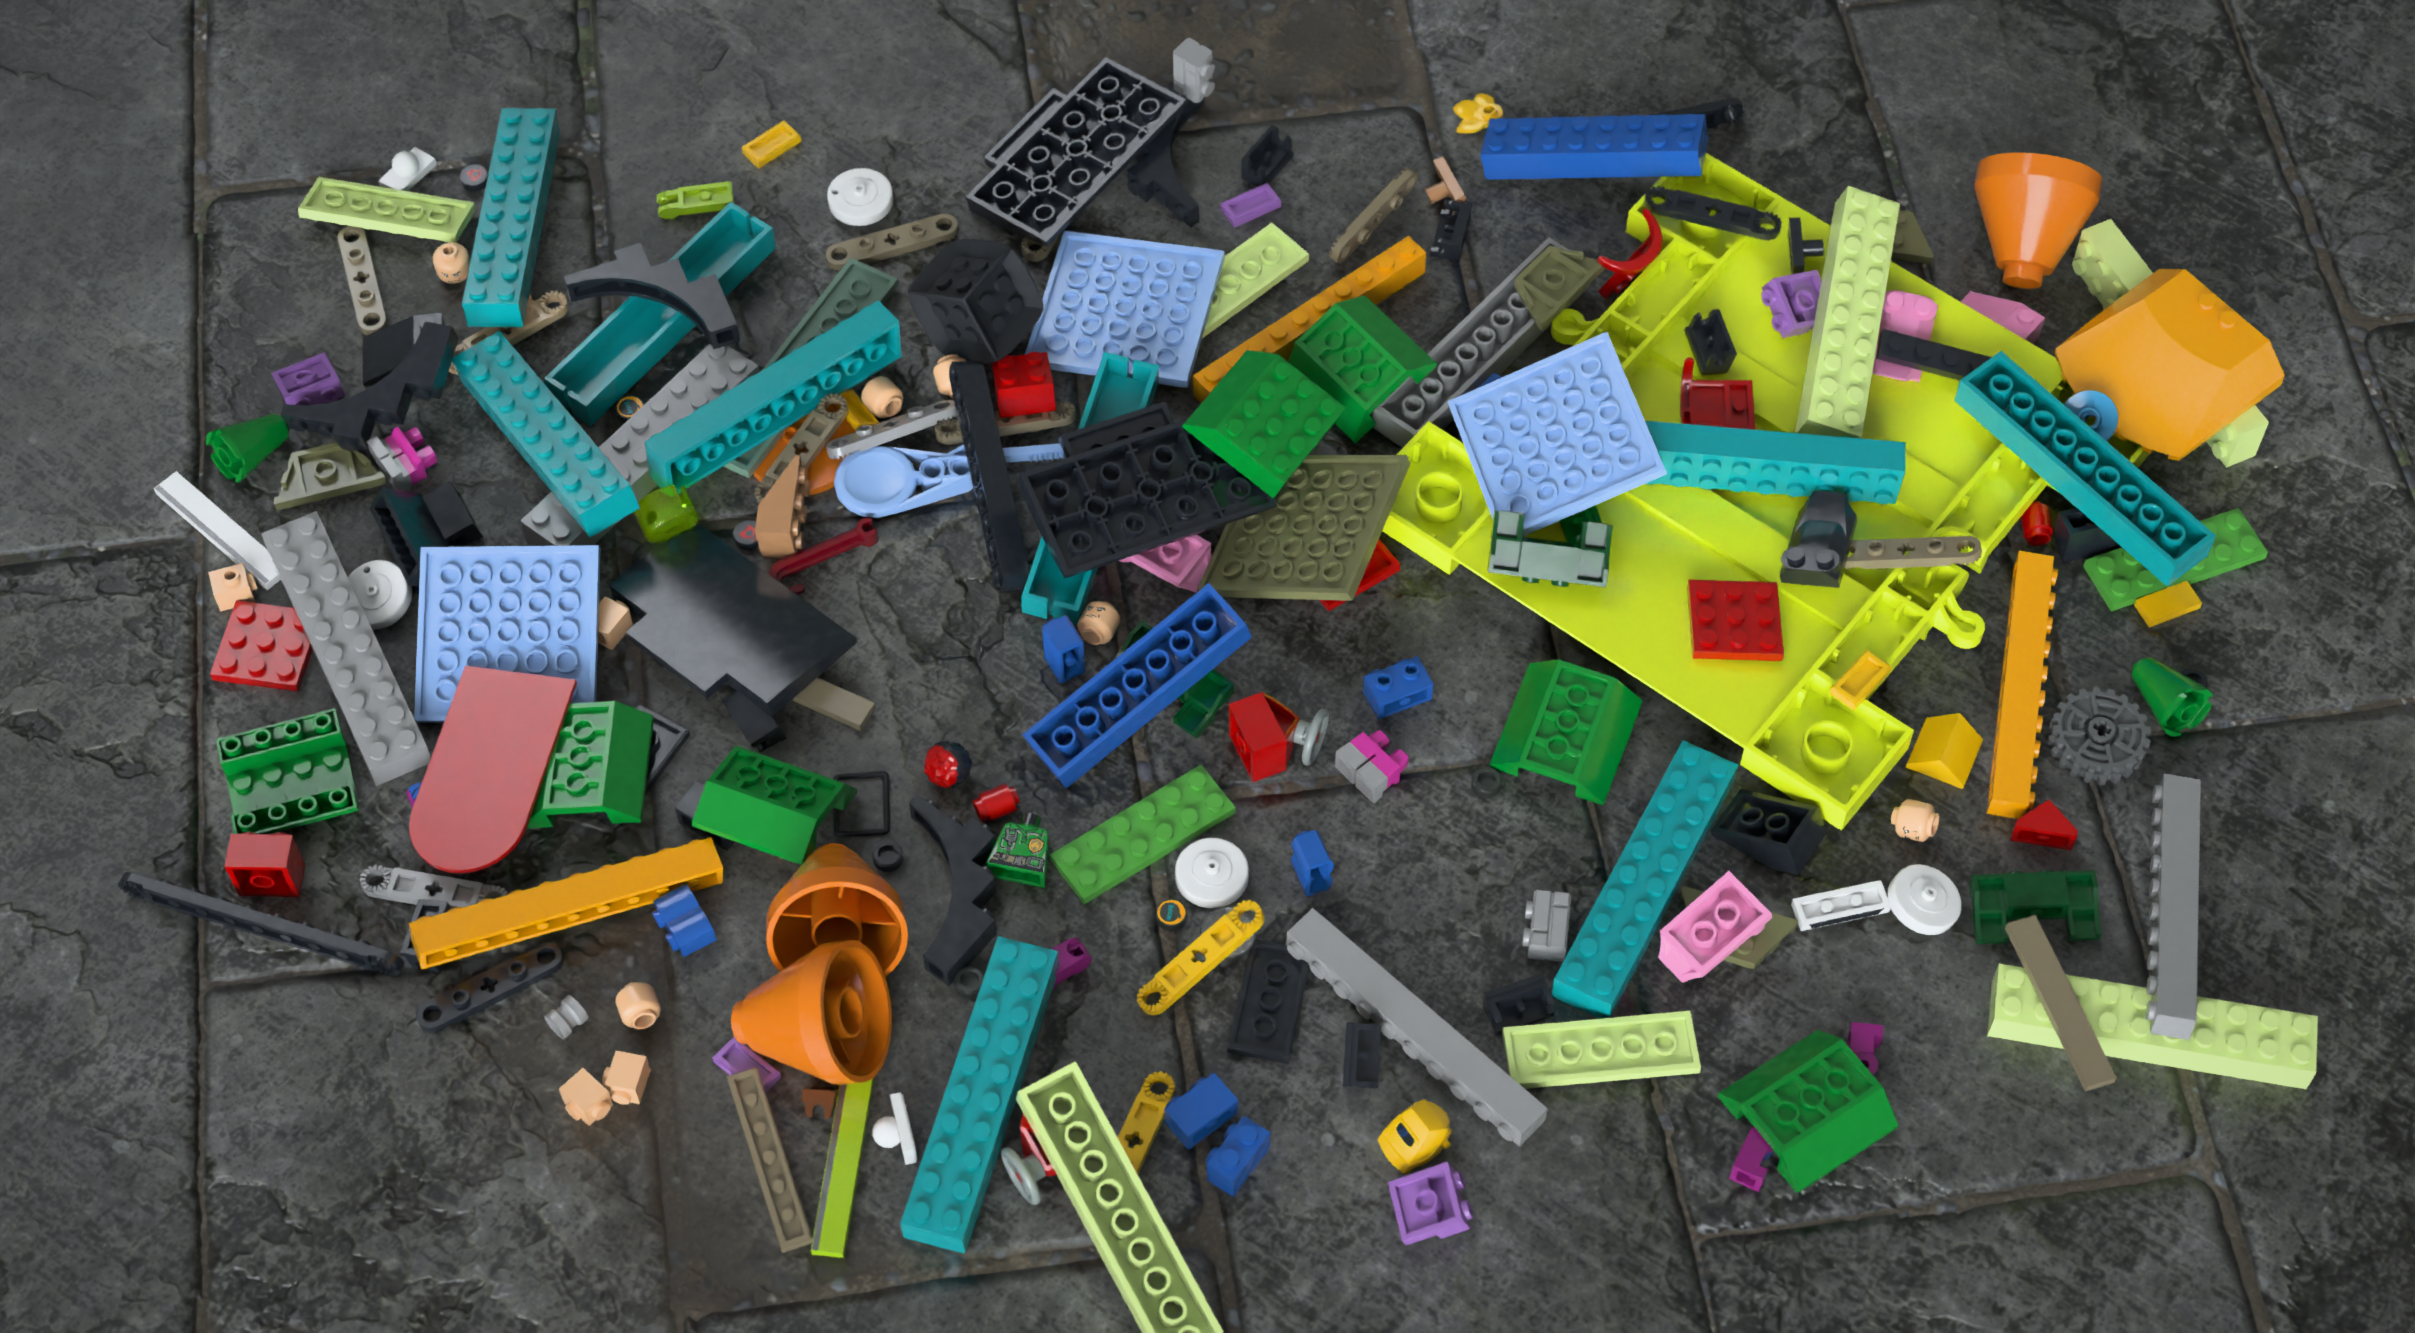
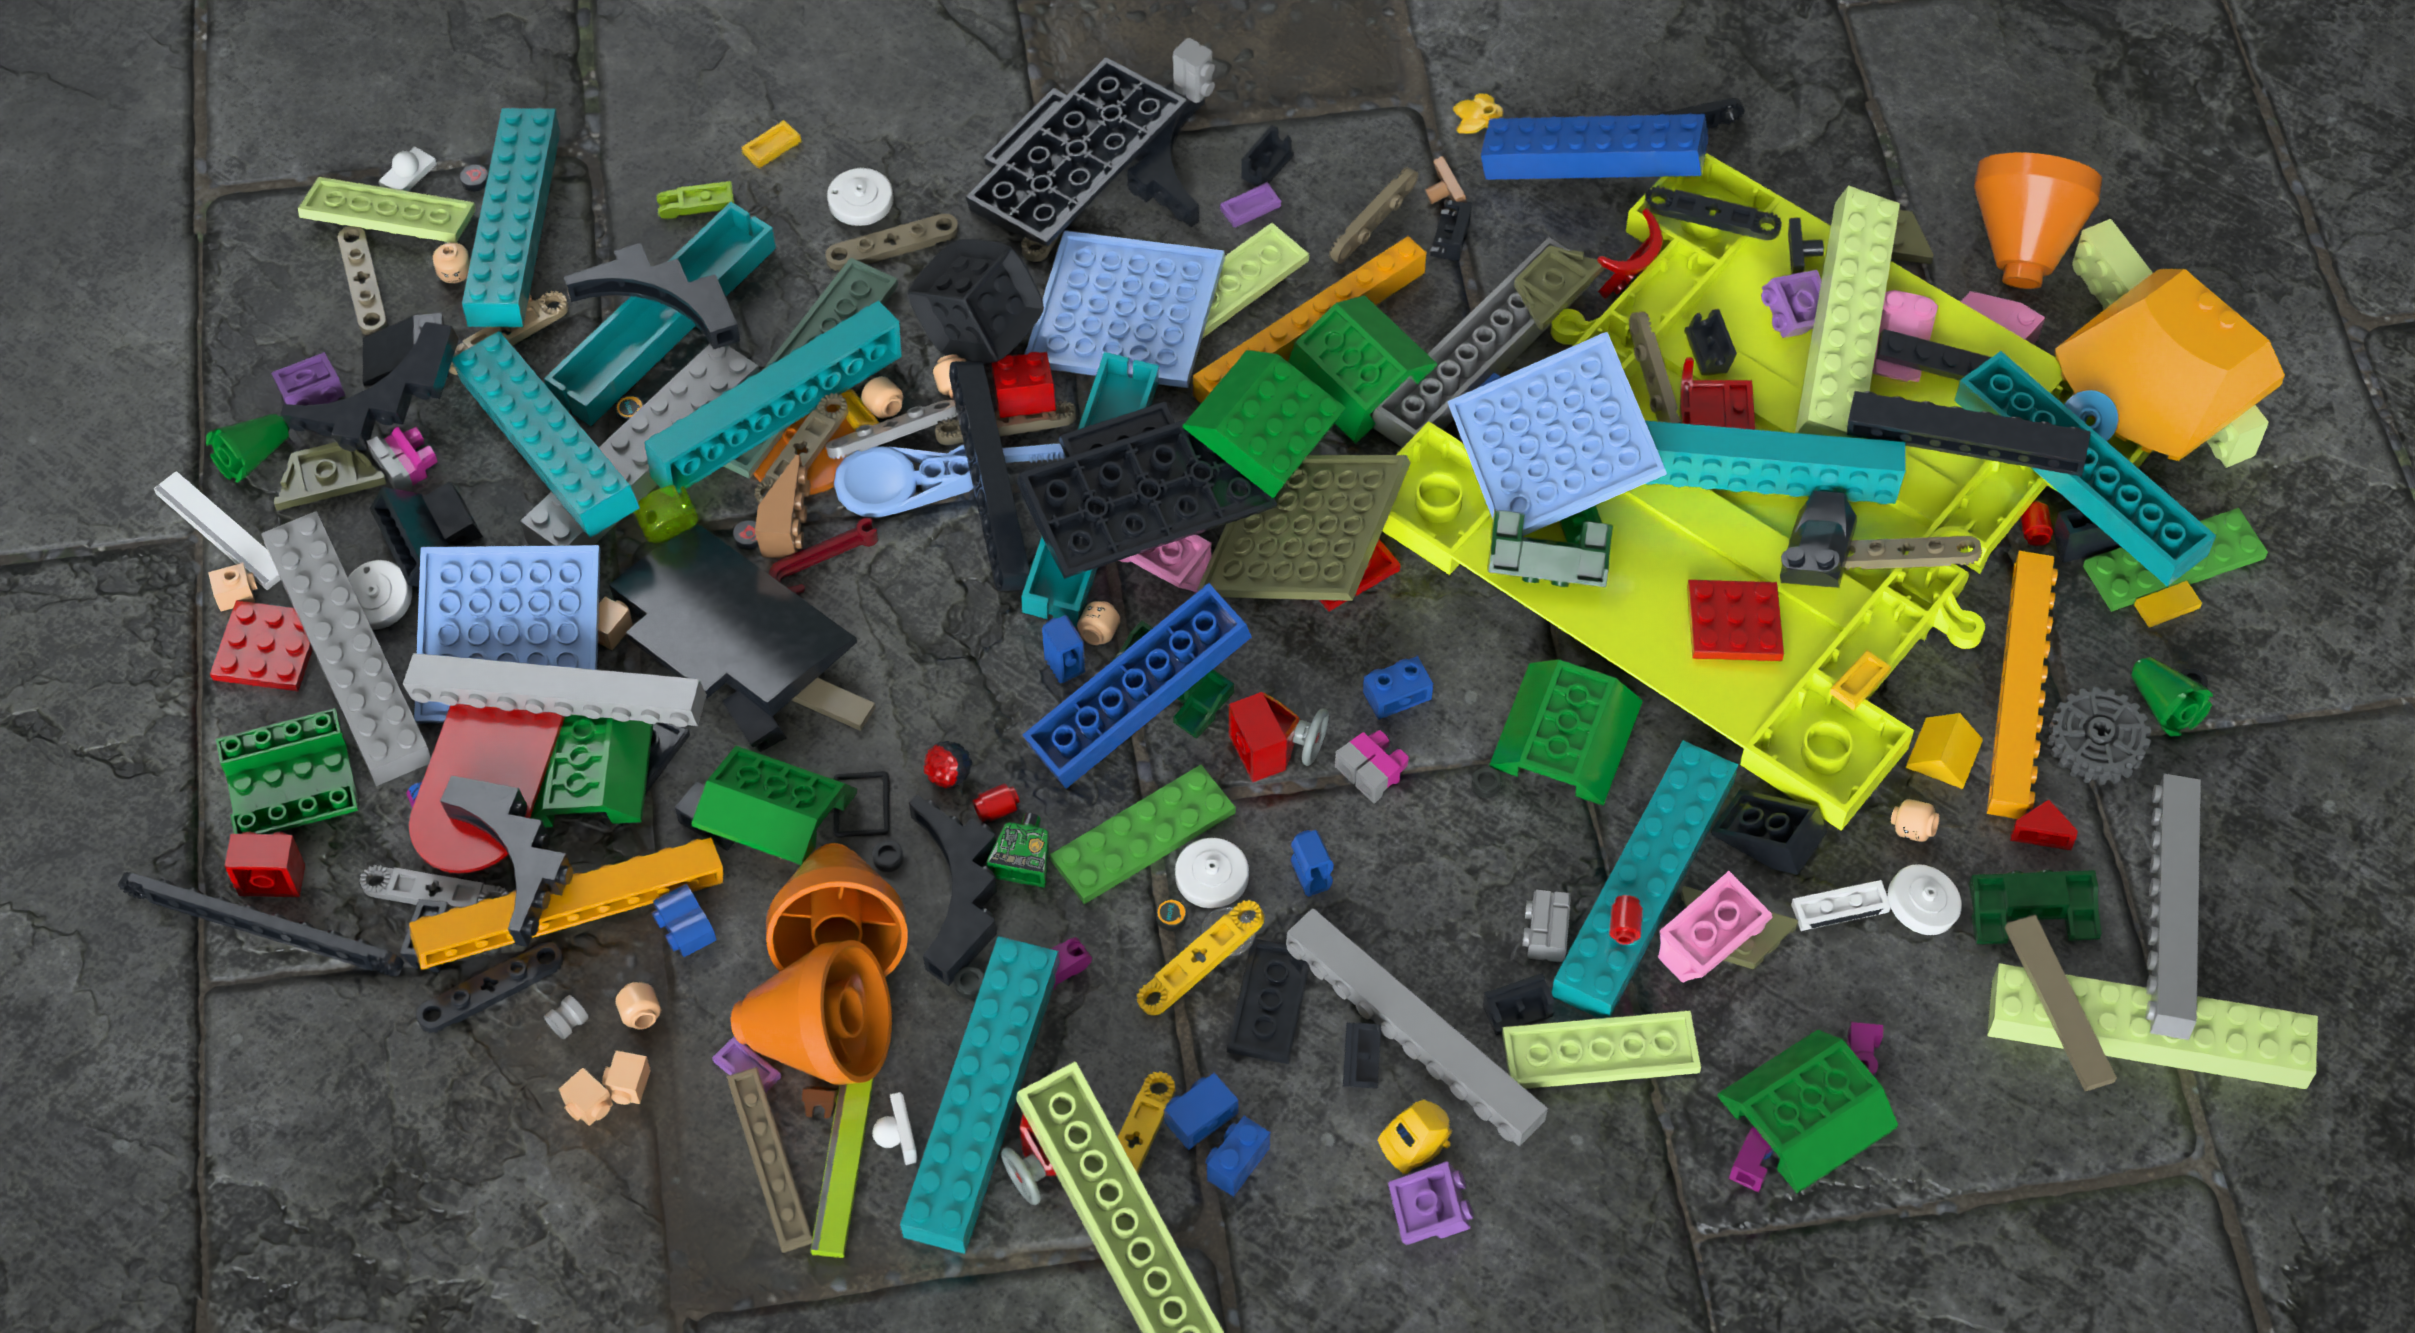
none -> brick [403,653,707,727]
none -> arch [440,775,573,947]
none -> red brick [1609,895,1643,945]
none -> dark tan piece [1629,311,1682,423]
none -> black brick [1847,391,2091,476]

